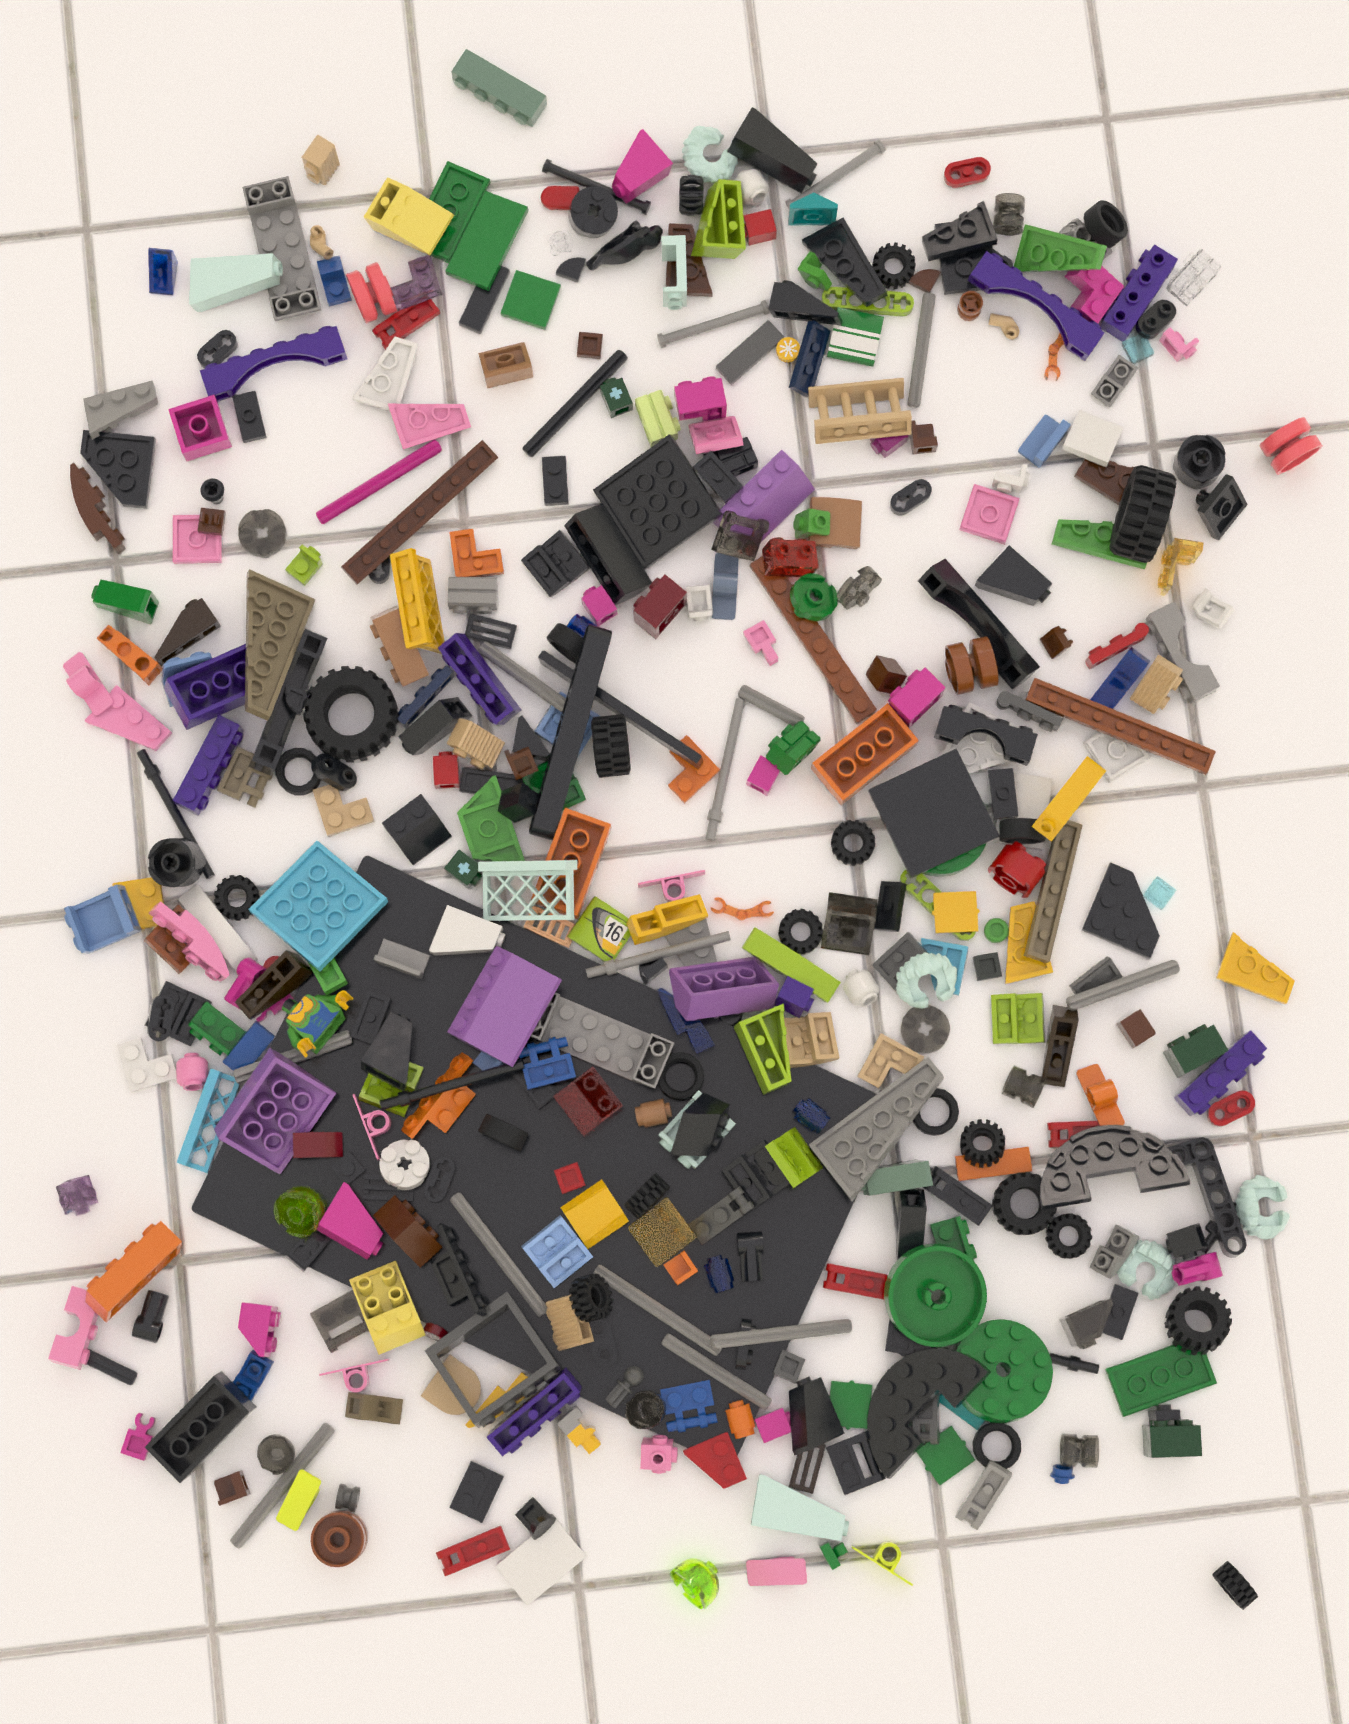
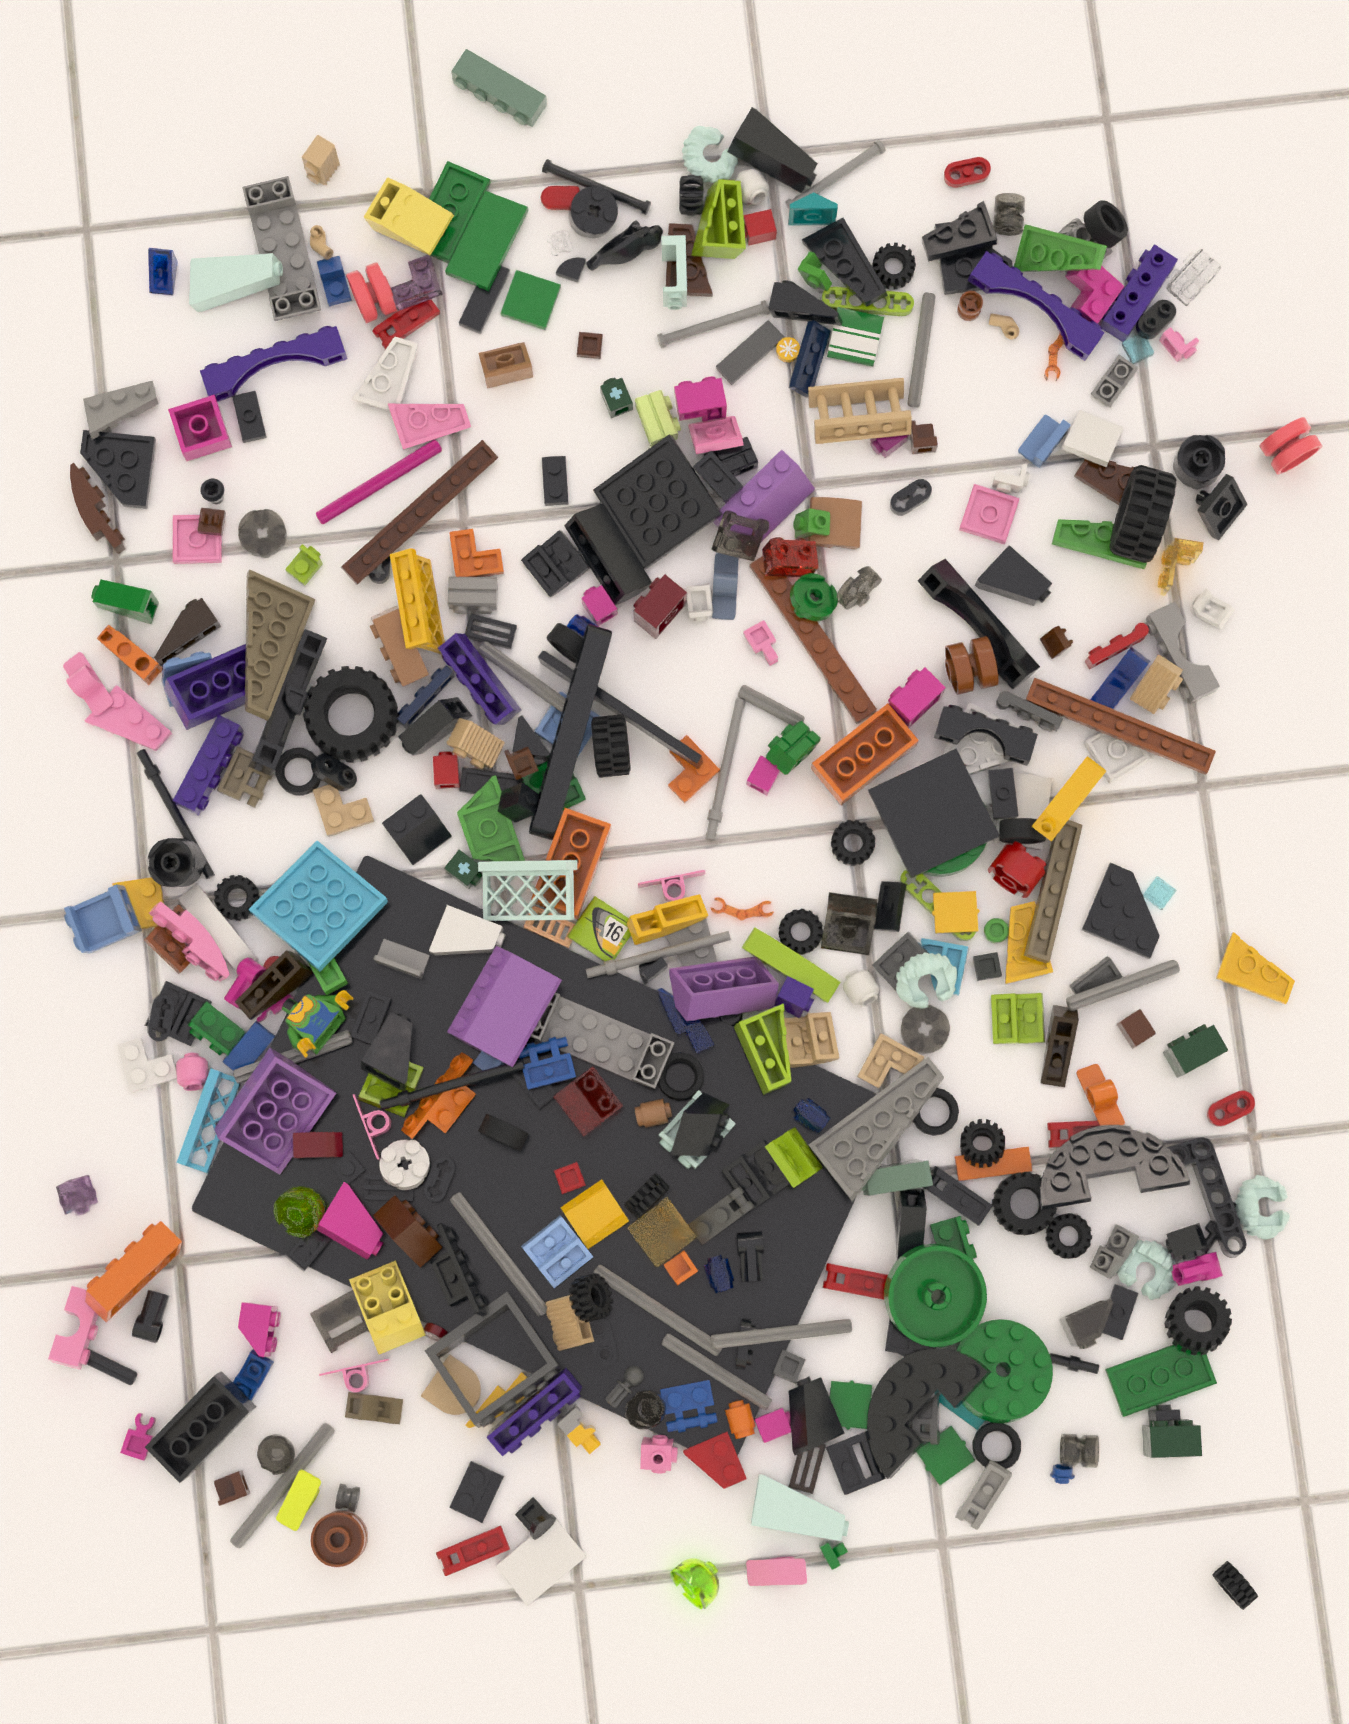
black beam [197,330,238,368] -> none
black axle [522,350,628,457] -> none
dark pink slope [611,129,673,204] -> none
neon yellow piece [851,1541,913,1586] -> none
reddish brown panel [866,655,907,694] -> none
reddish brown tile [909,269,941,293] -> none
clear smoke wheel [1001,1065,1046,1108] -> none
dark purple brick [1174,1030,1268,1116] -> none

